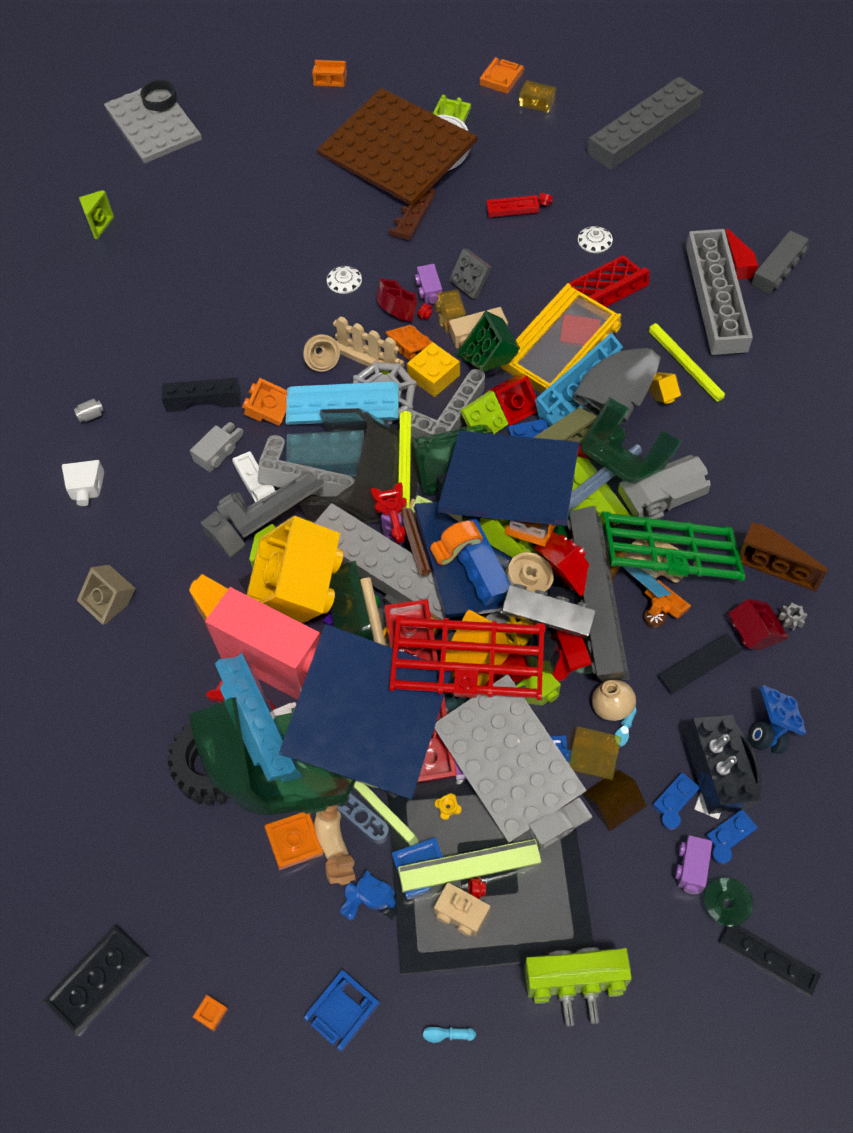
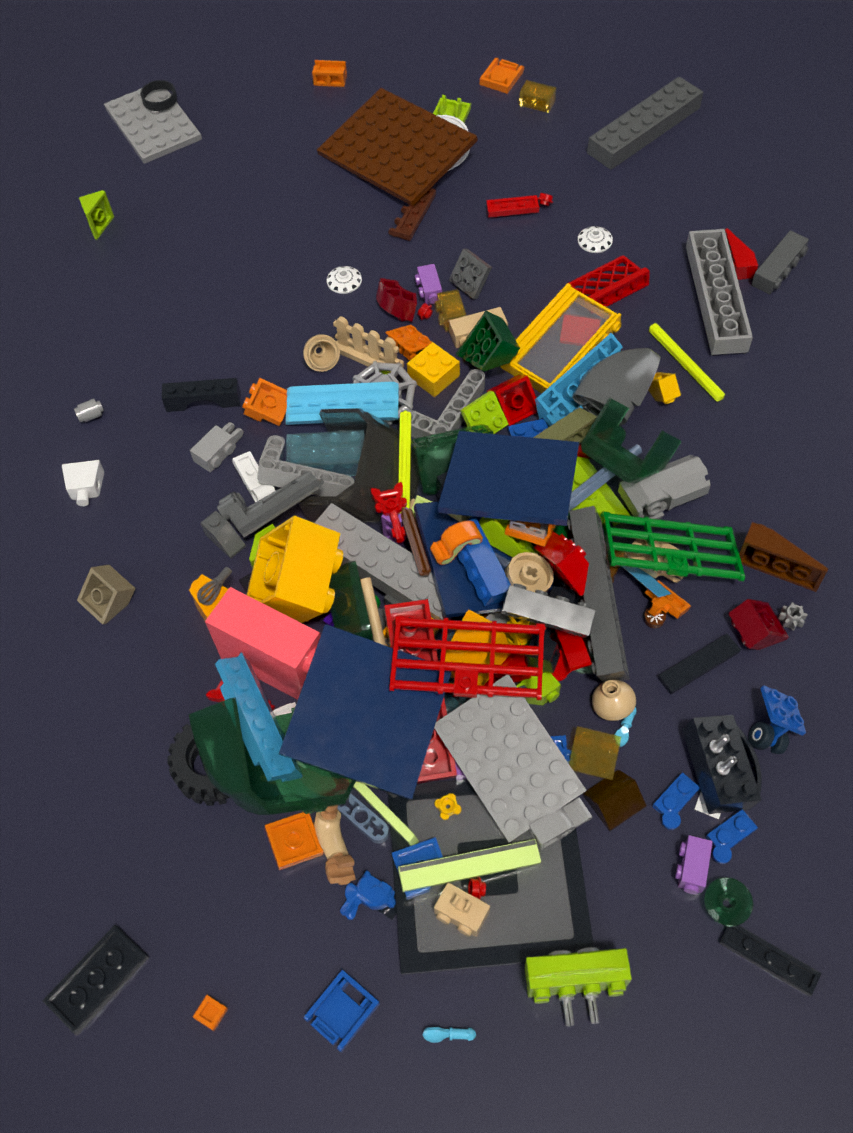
none -> dark grey piece [197,567,232,605]

